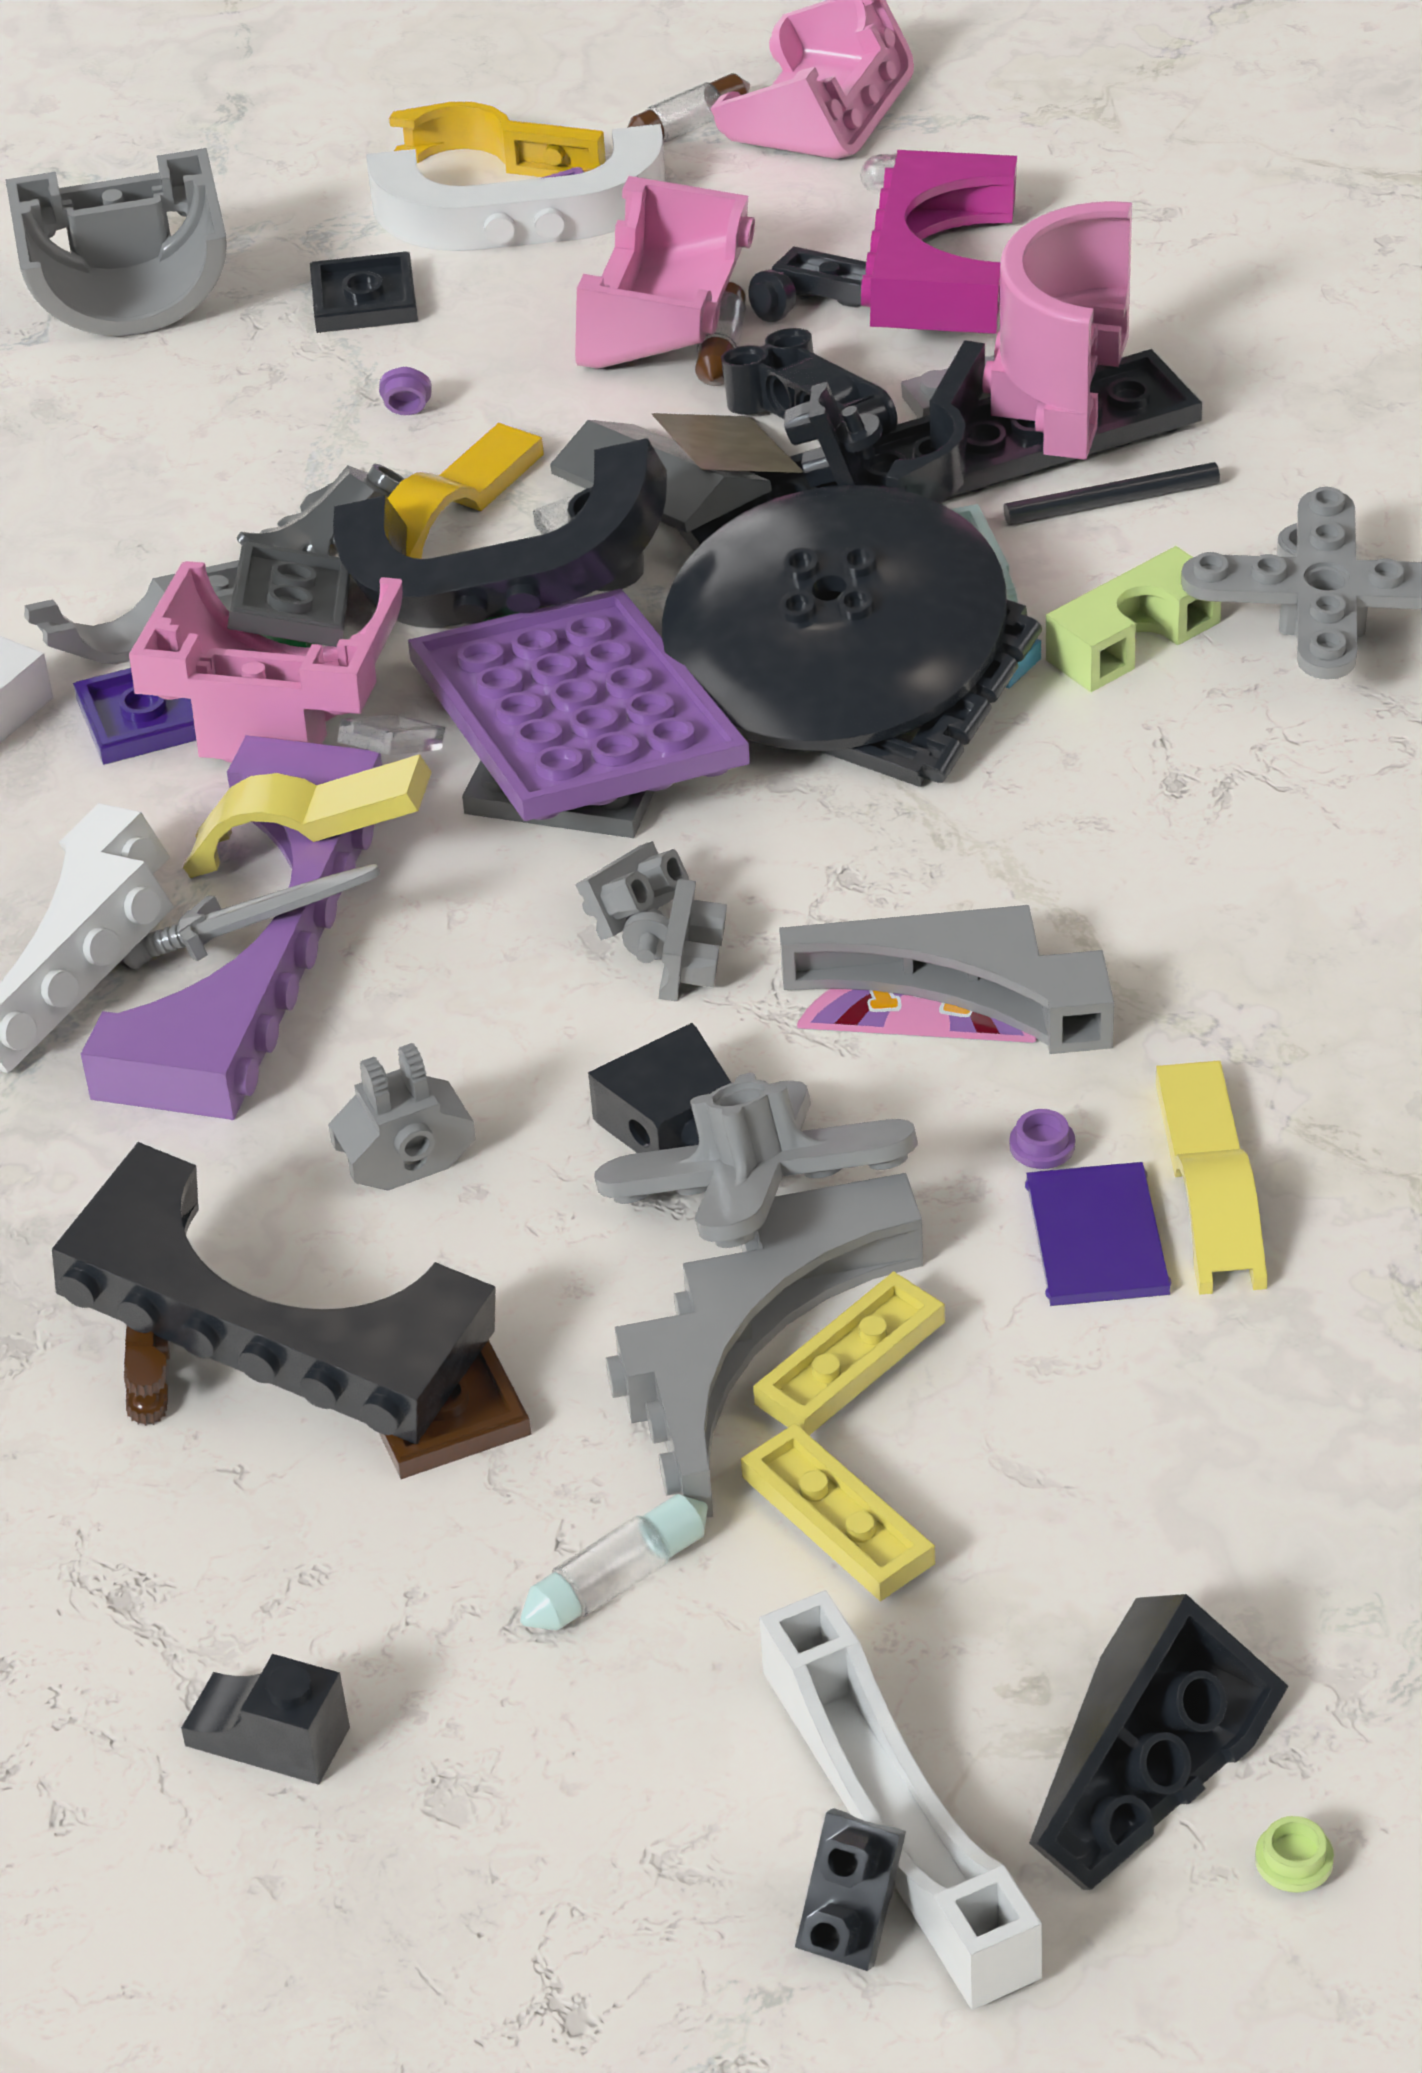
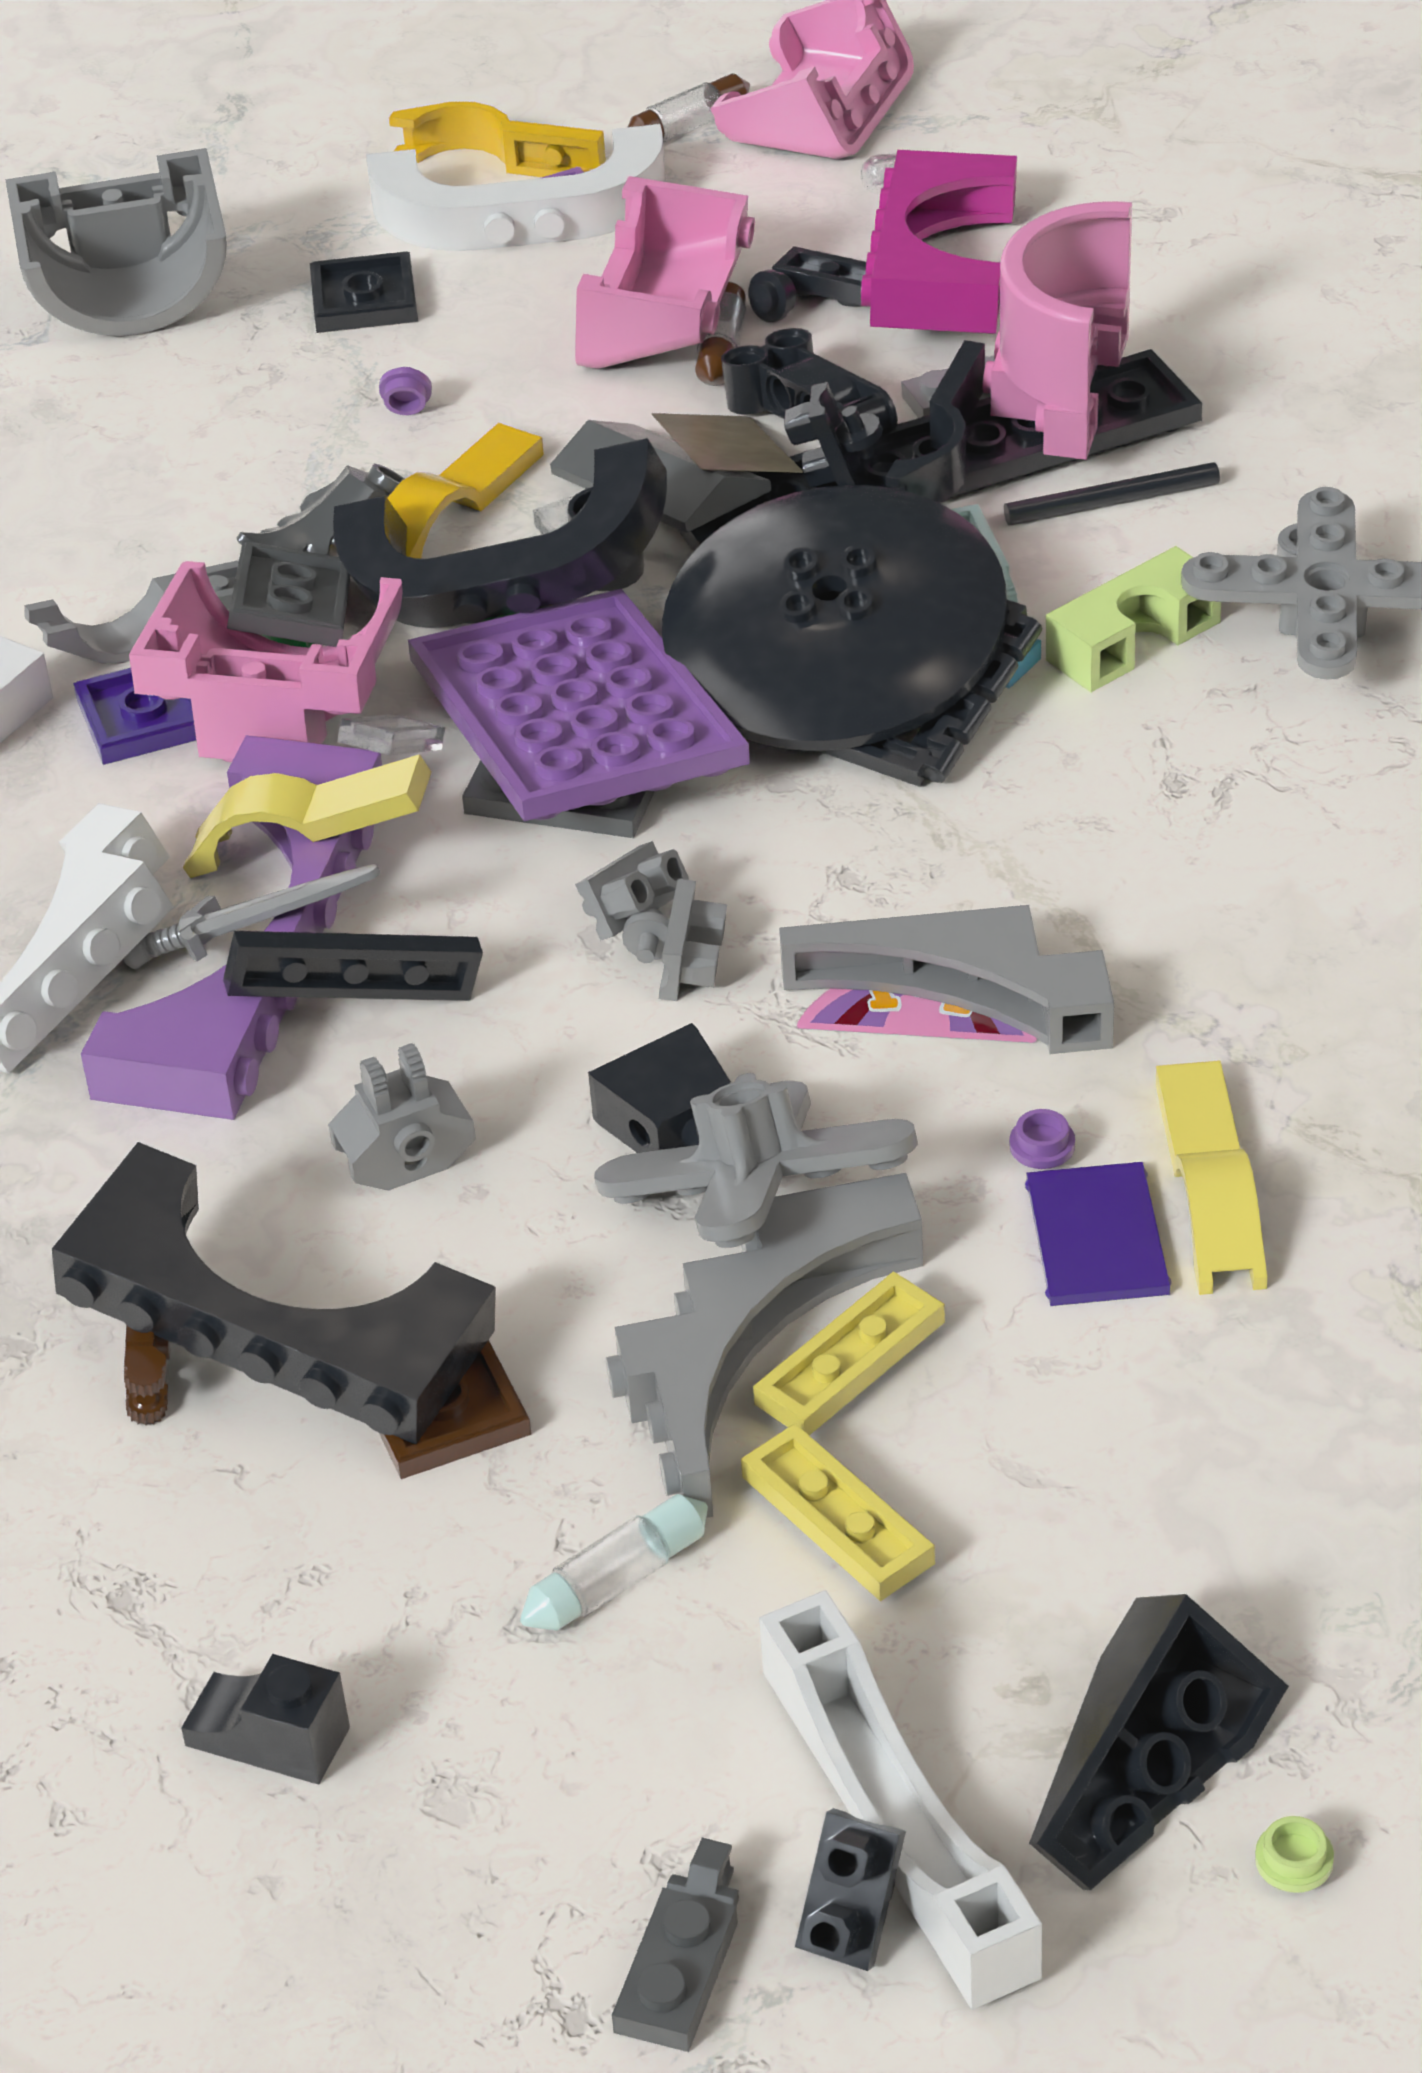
none -> black plate [223,931,483,1001]
none -> dark grey hinge [612,1837,739,2052]

